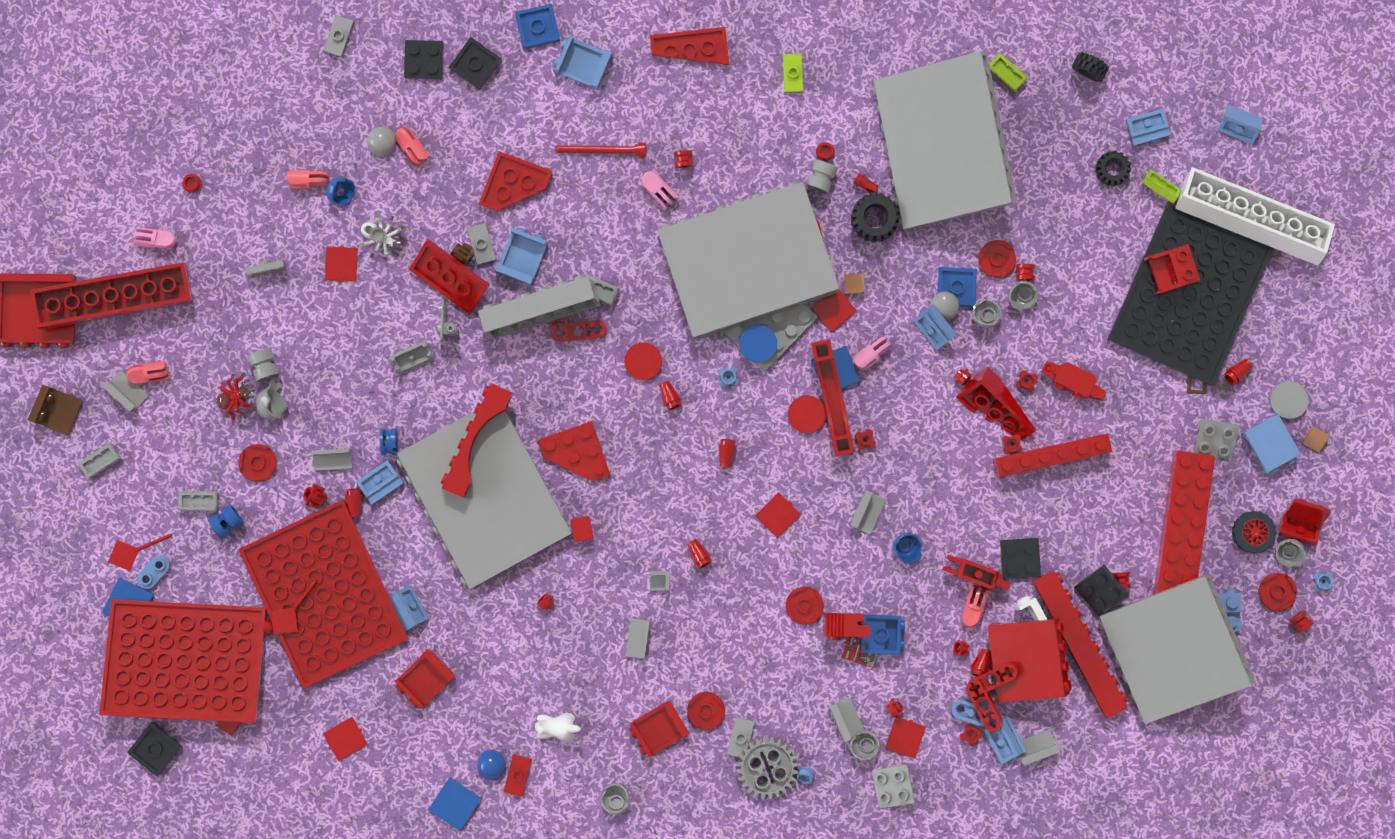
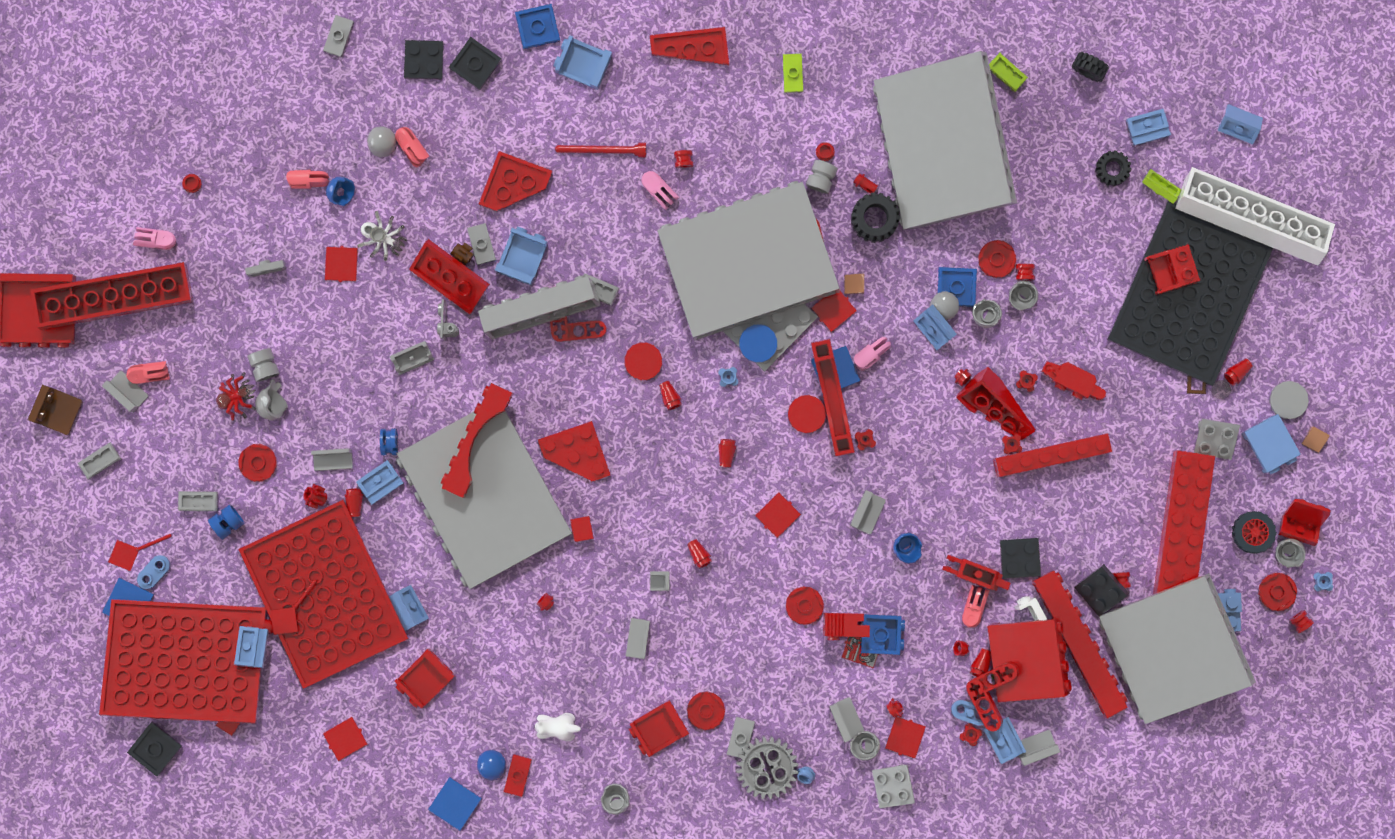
none -> medium blue plate [234,626,269,668]

